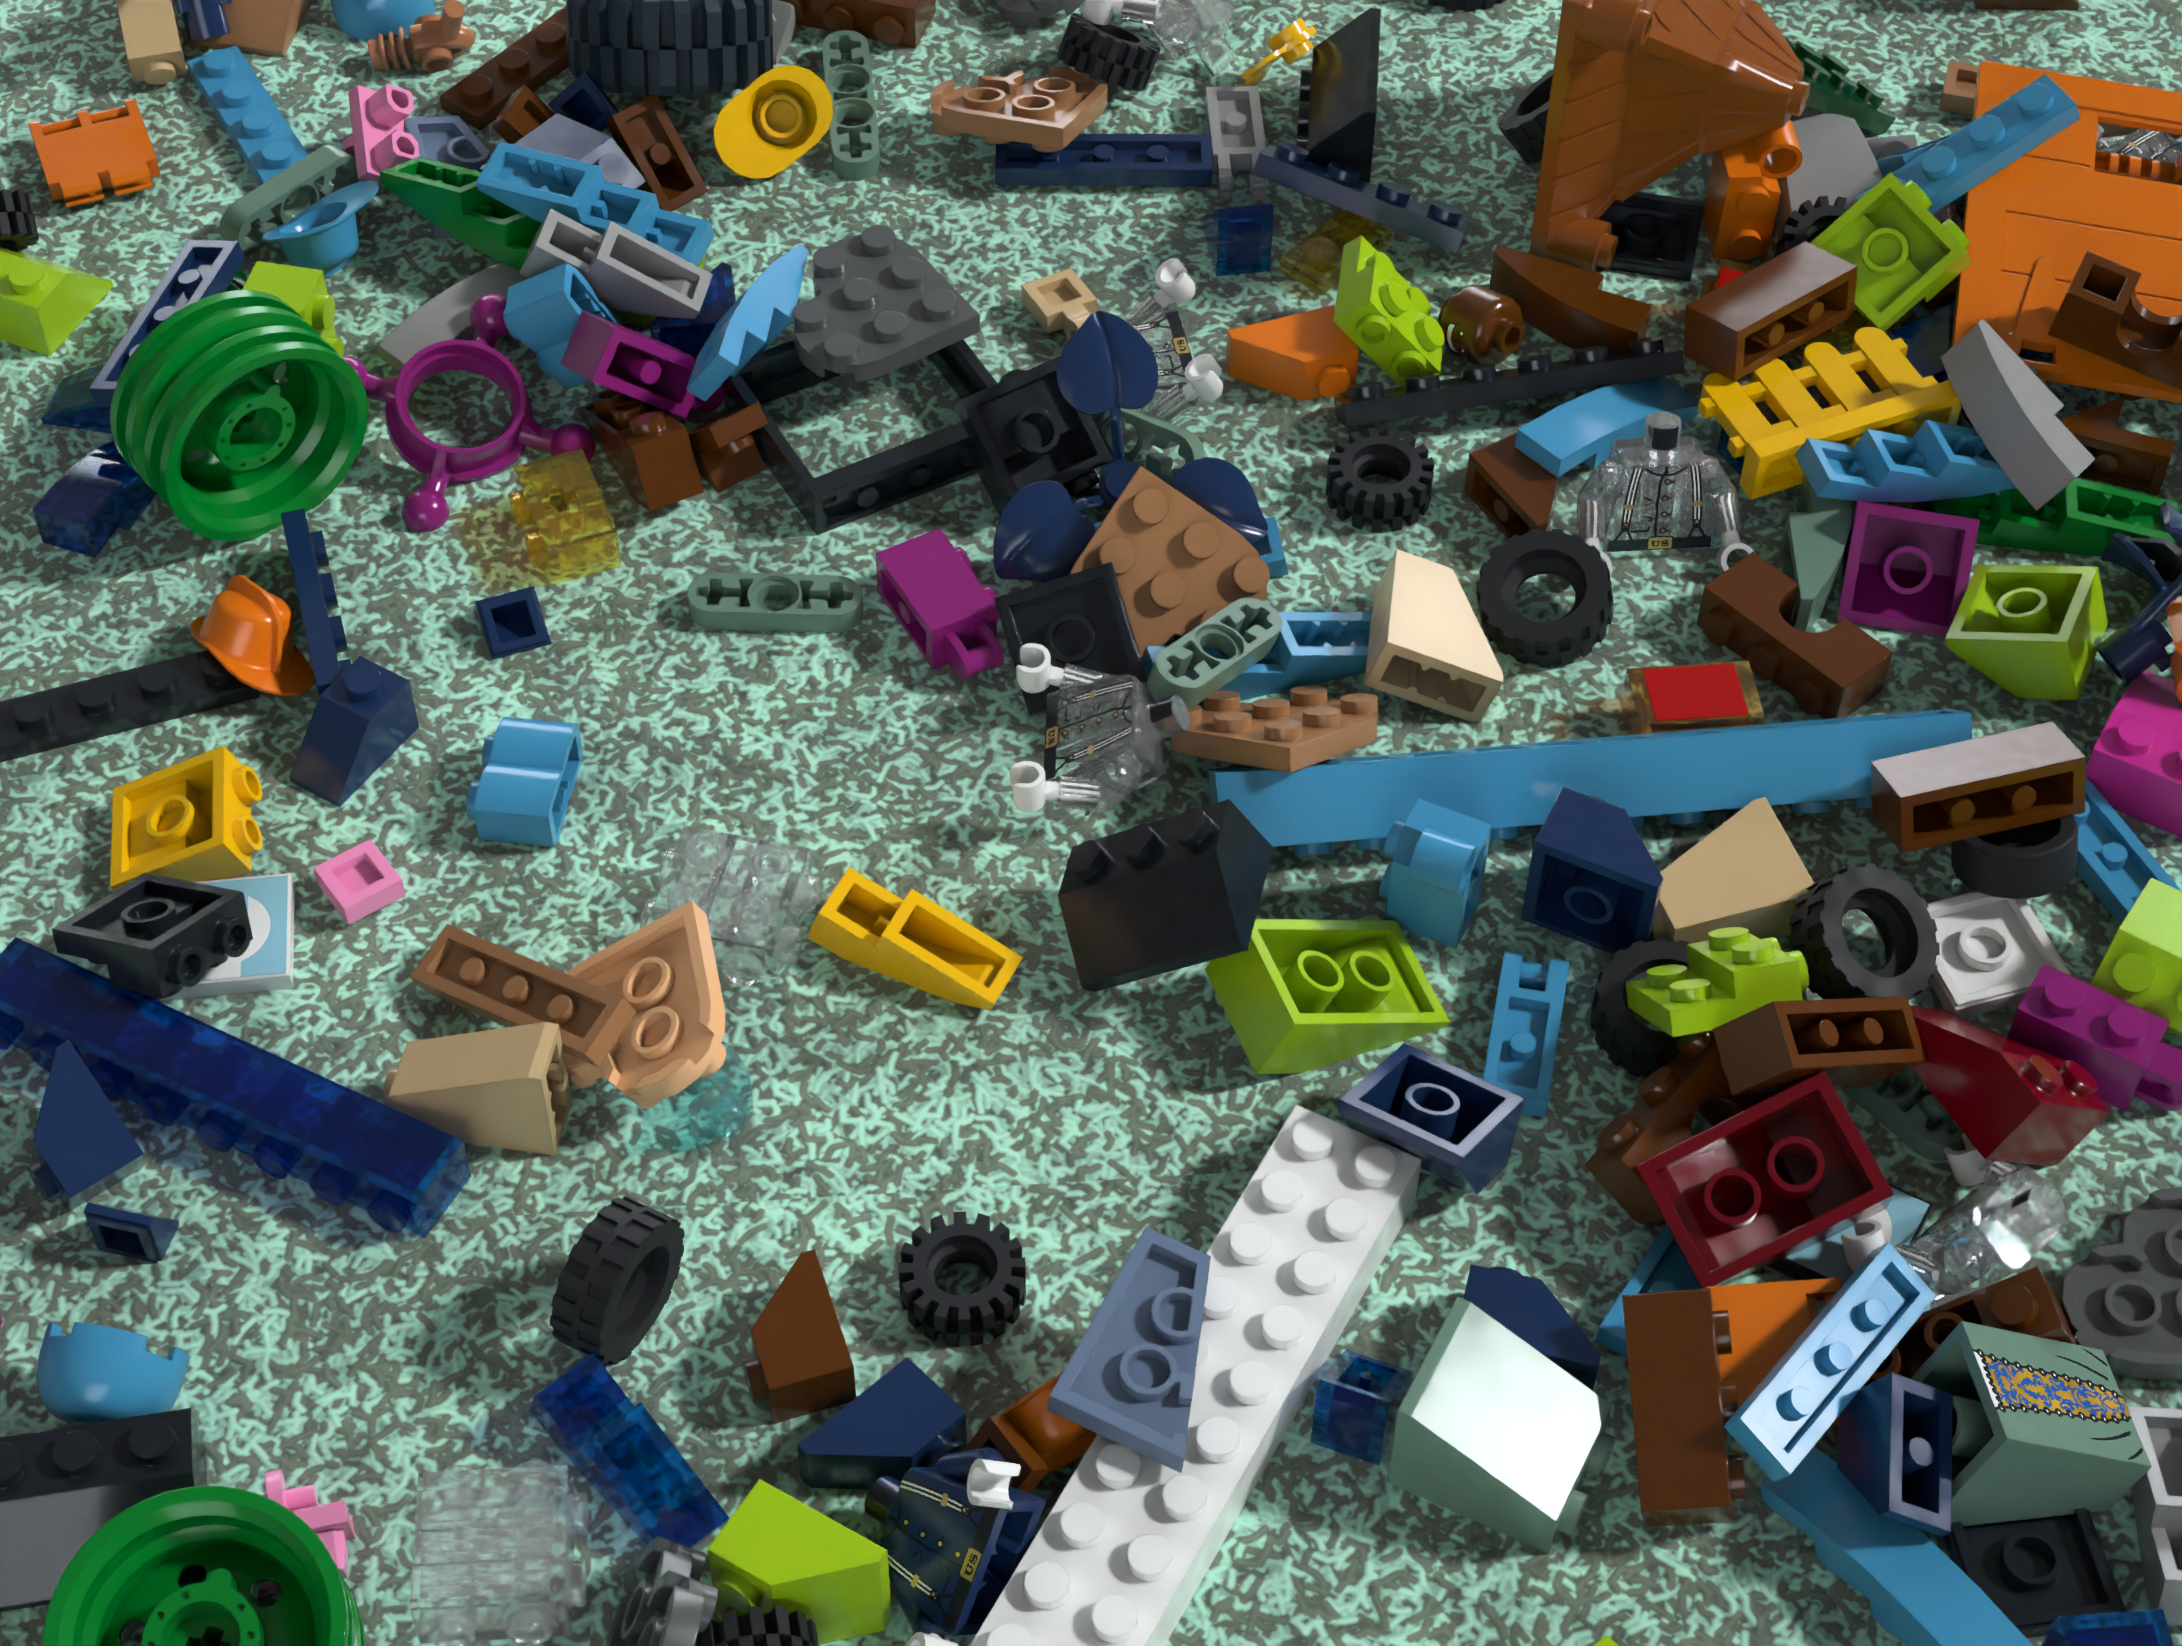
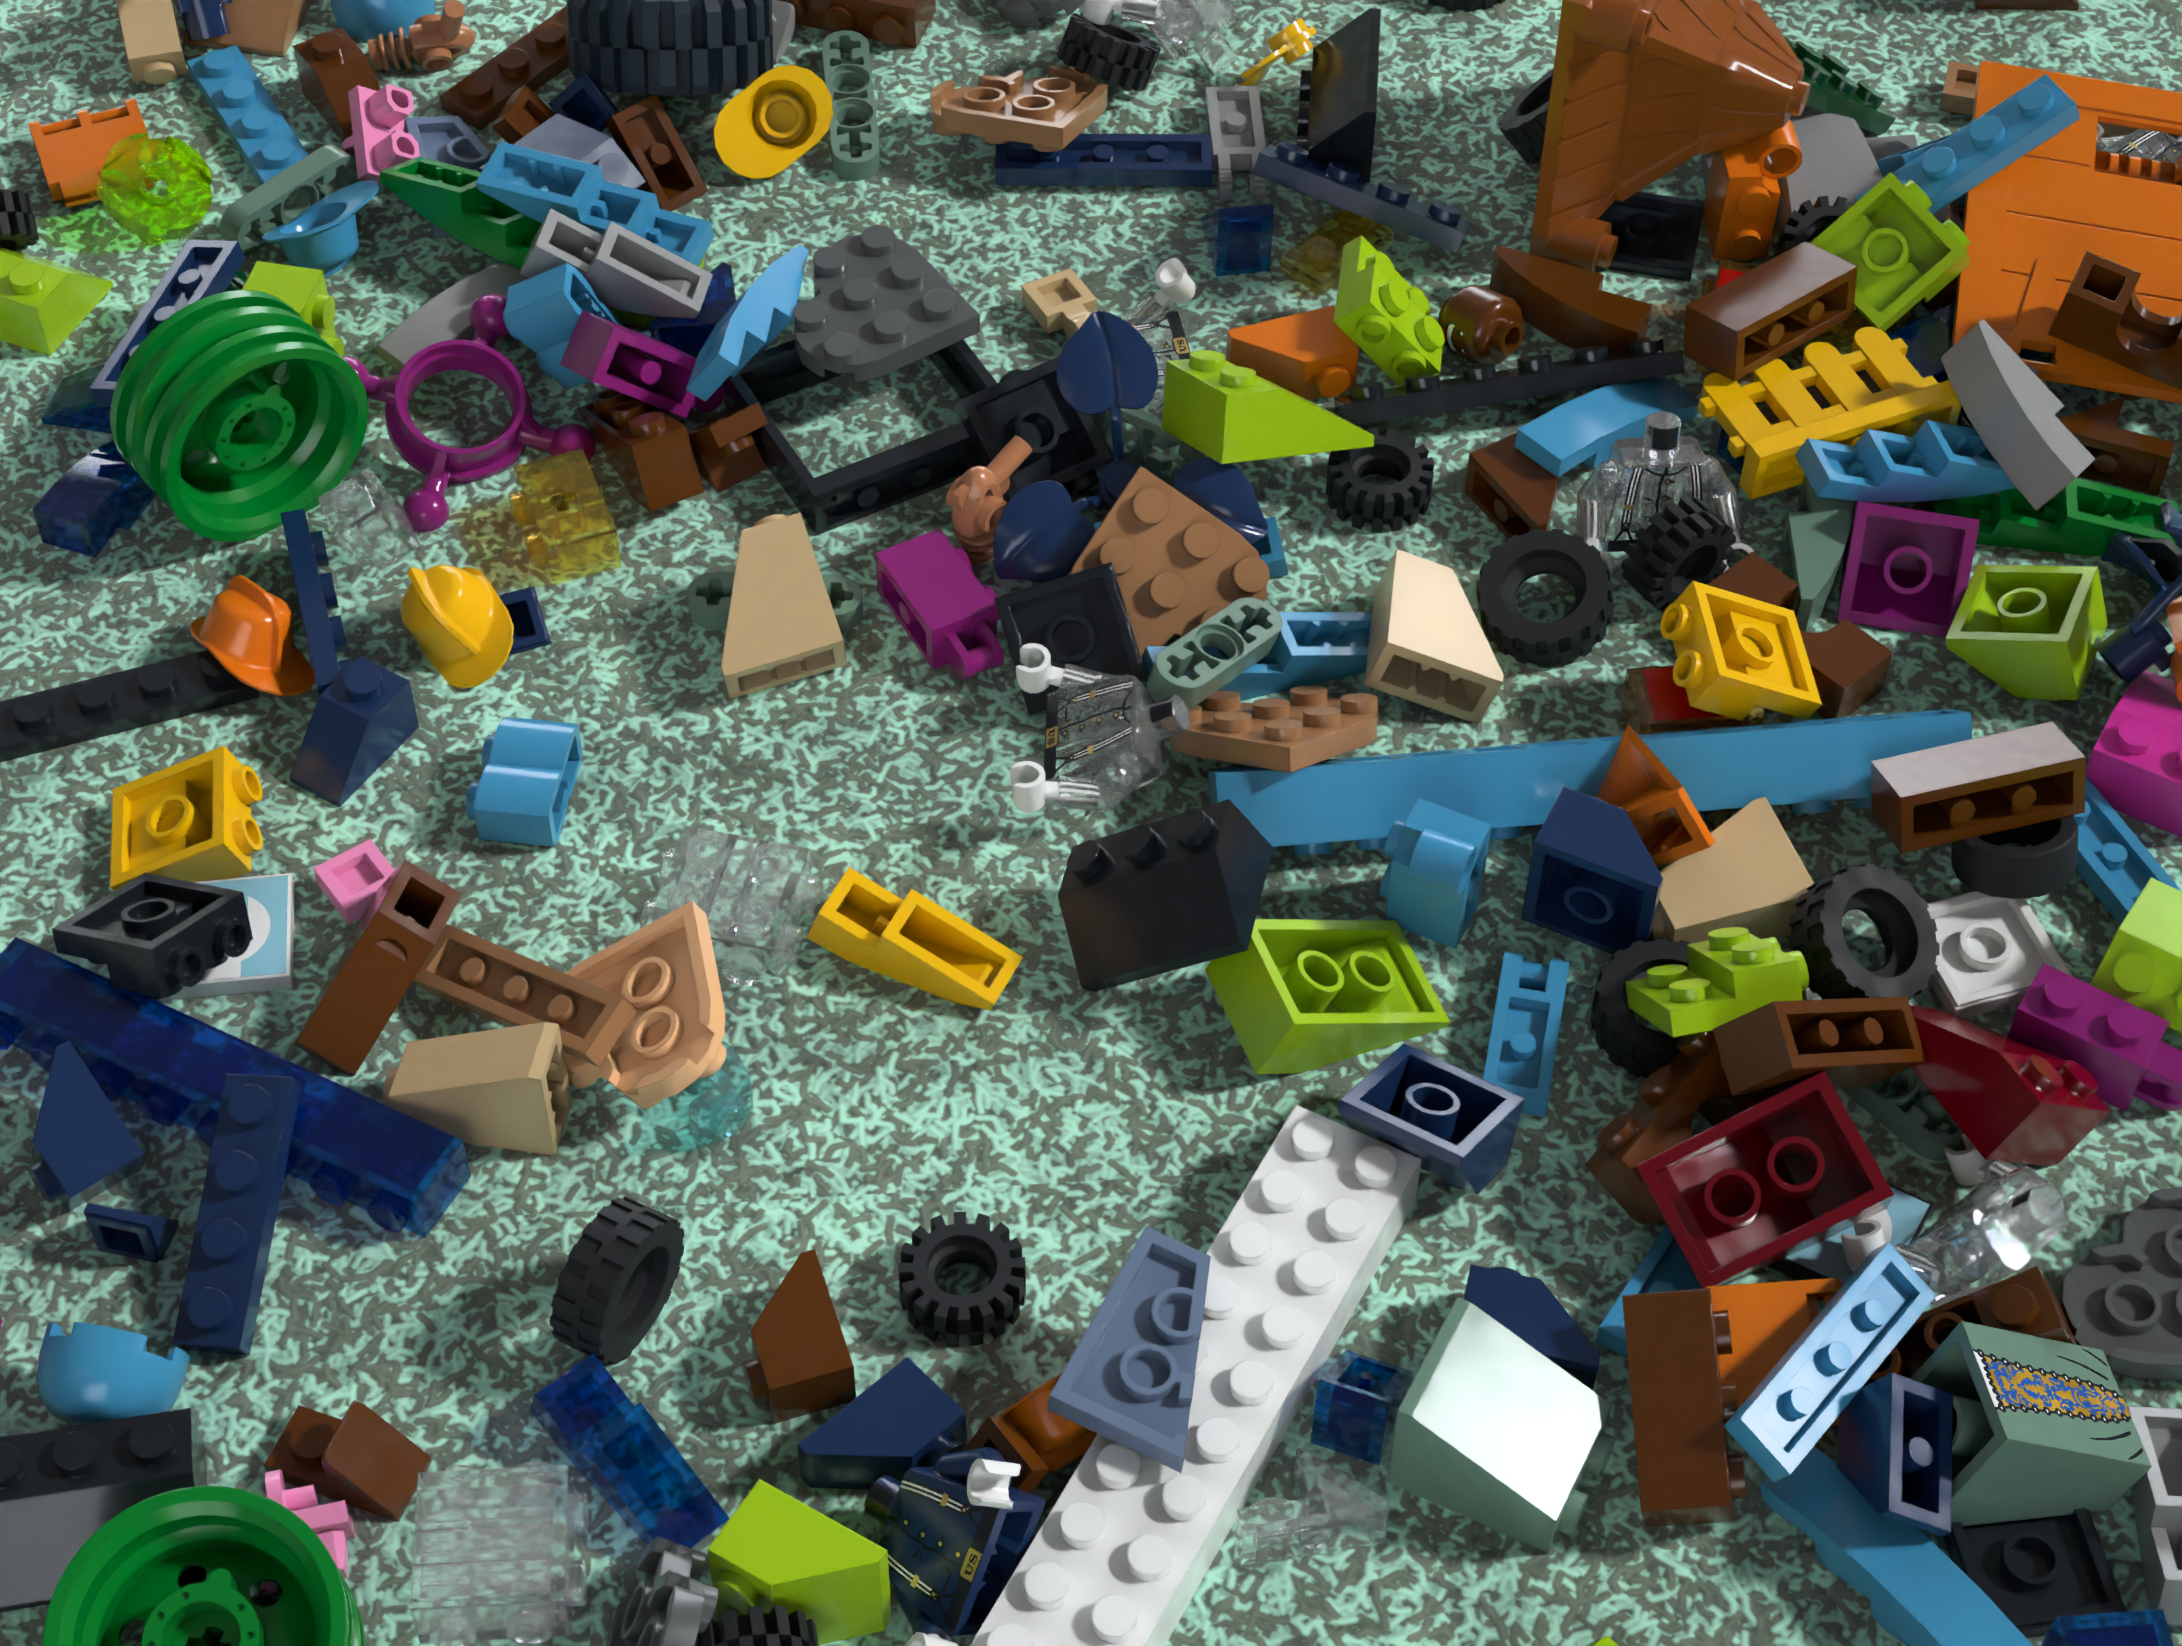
none -> clear neon green plate [96,133,213,245]
none -> dark blue plate [172,1073,302,1356]
none -> reddish brown slope [264,1400,432,1522]
none -> reddish brown slope [293,27,381,141]
none -> reddish brown slope [293,860,462,1076]
none -> clear brick [318,467,421,575]
none -> yellow piece [400,564,514,689]
none -> tan slope [721,512,848,699]
none -> nougat piece [946,435,1032,564]
none -> lime slope [1162,350,1375,464]
none -> clear slope [1234,1448,1389,1569]
none -> orange slope [1596,725,1715,867]
none -> black tyre [1621,497,1736,613]
none -> yellow plate [1660,581,1822,721]

